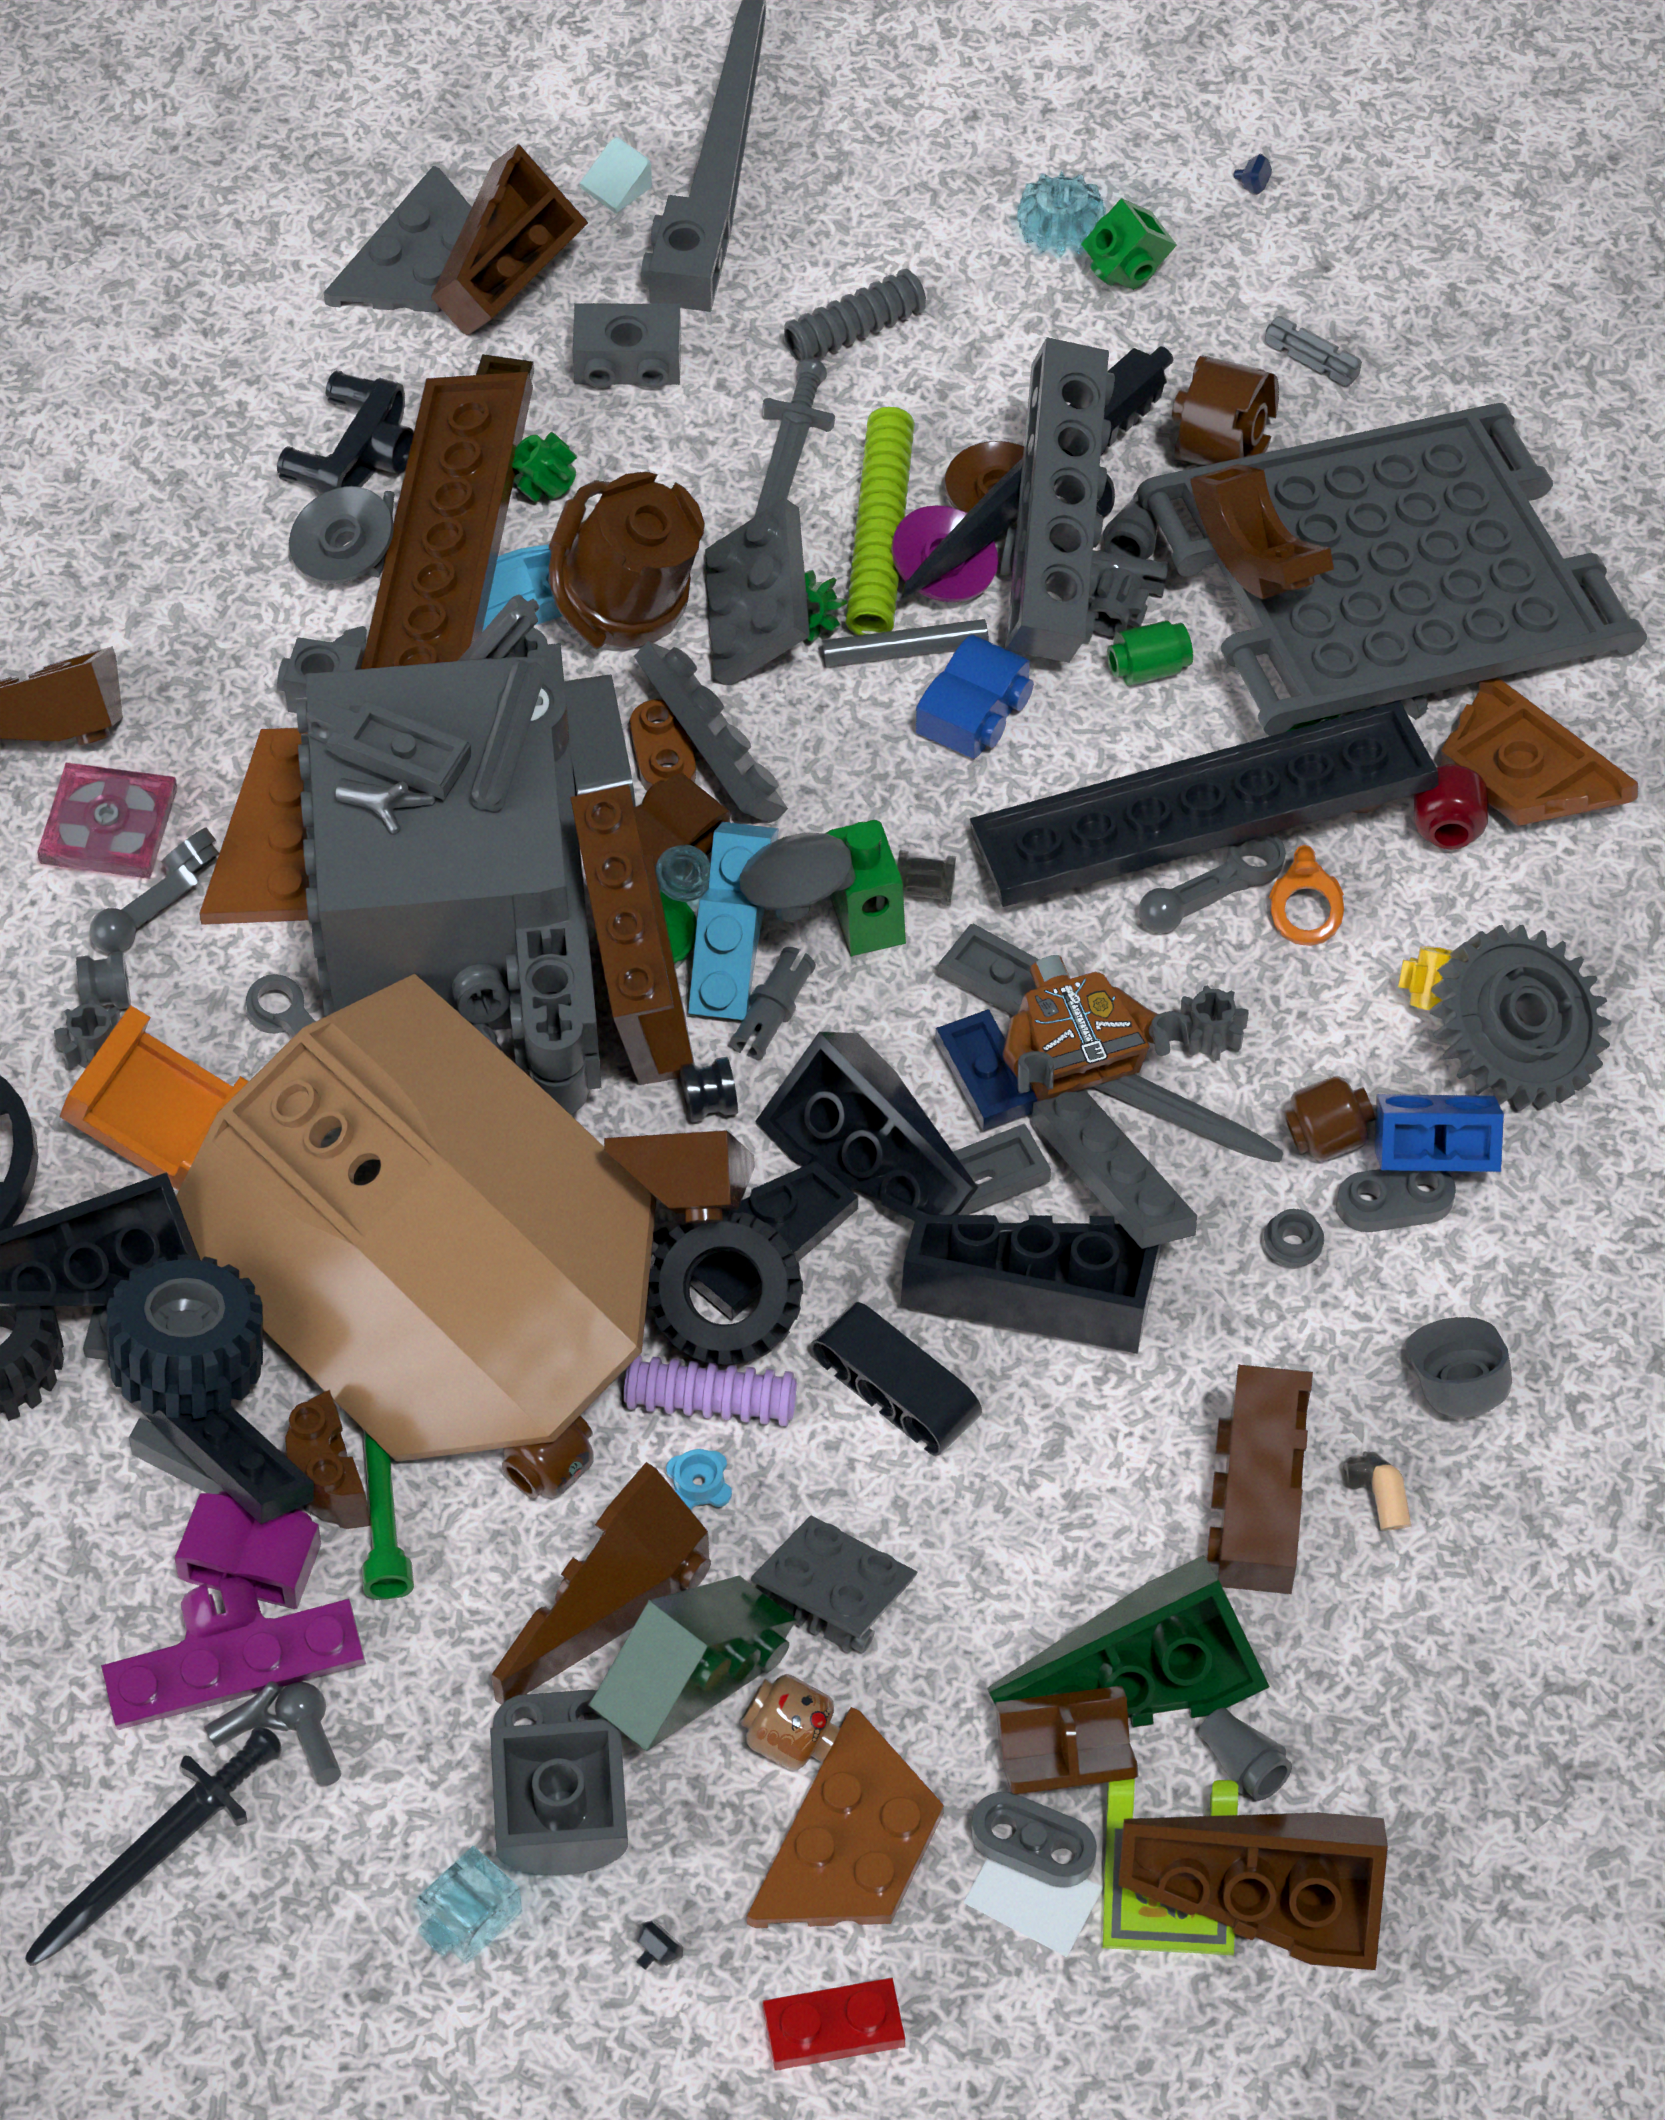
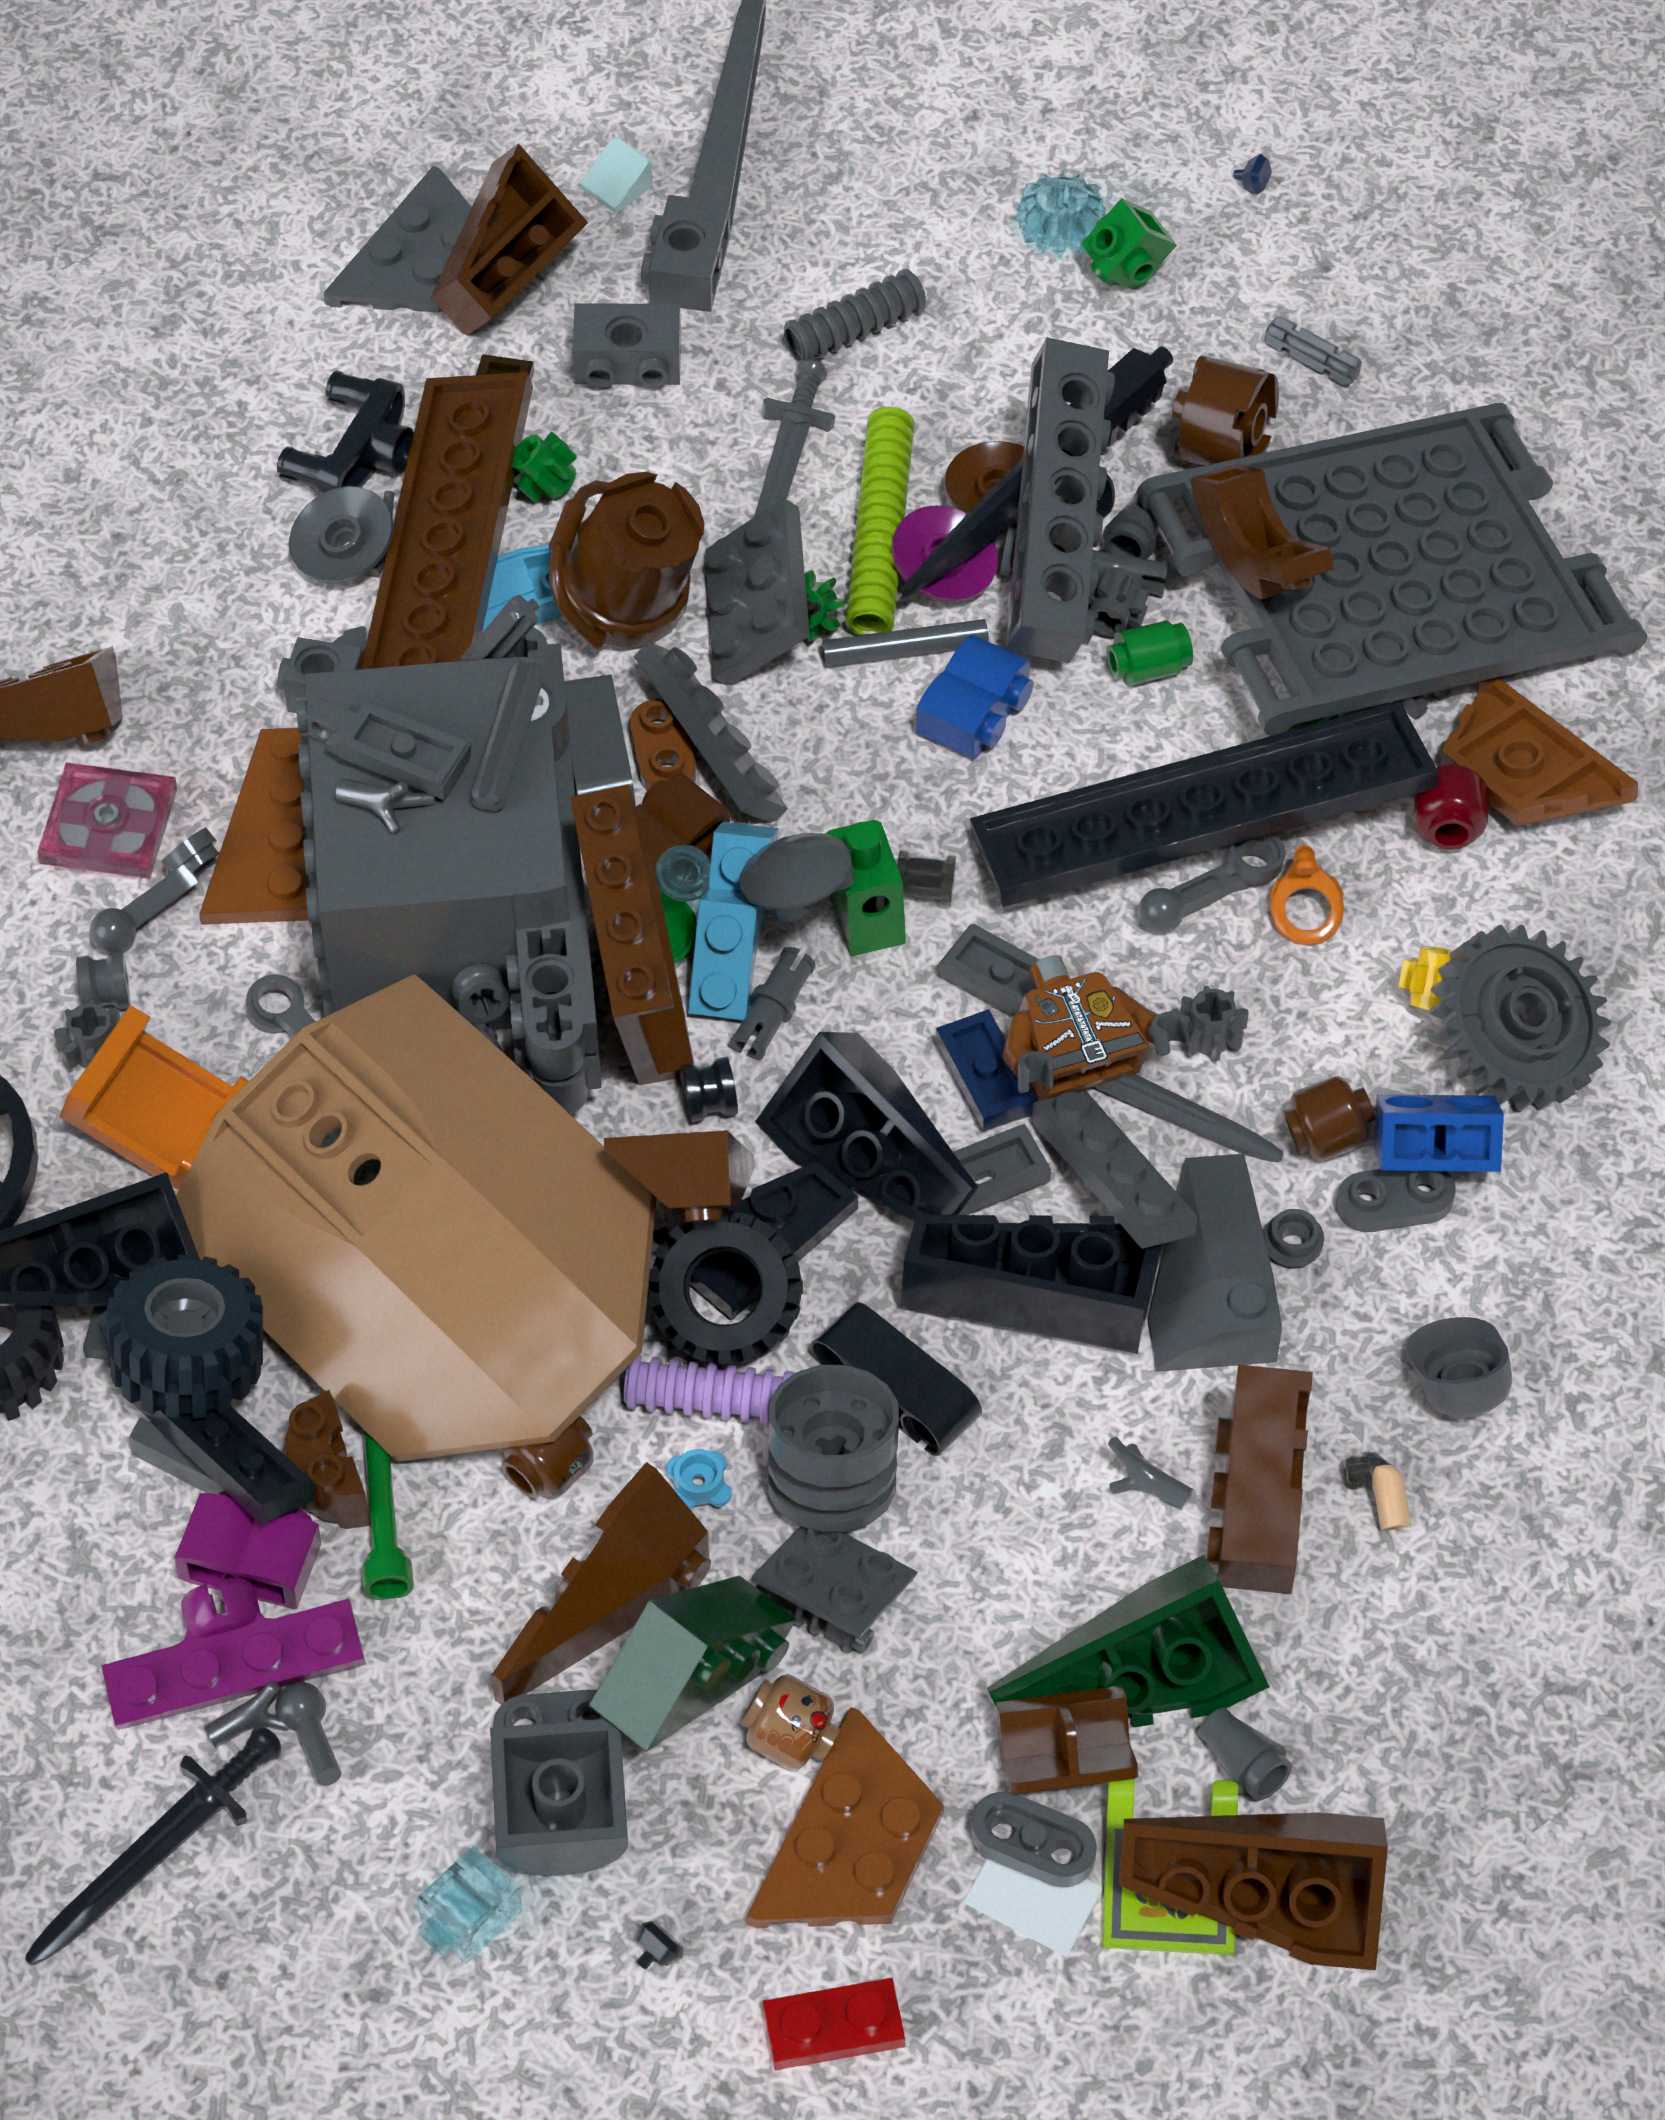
none -> dark grey wheel [768,1365,899,1532]
none -> dark grey bar [1108,1437,1193,1510]
none -> dark grey wedge [1149,1153,1282,1372]

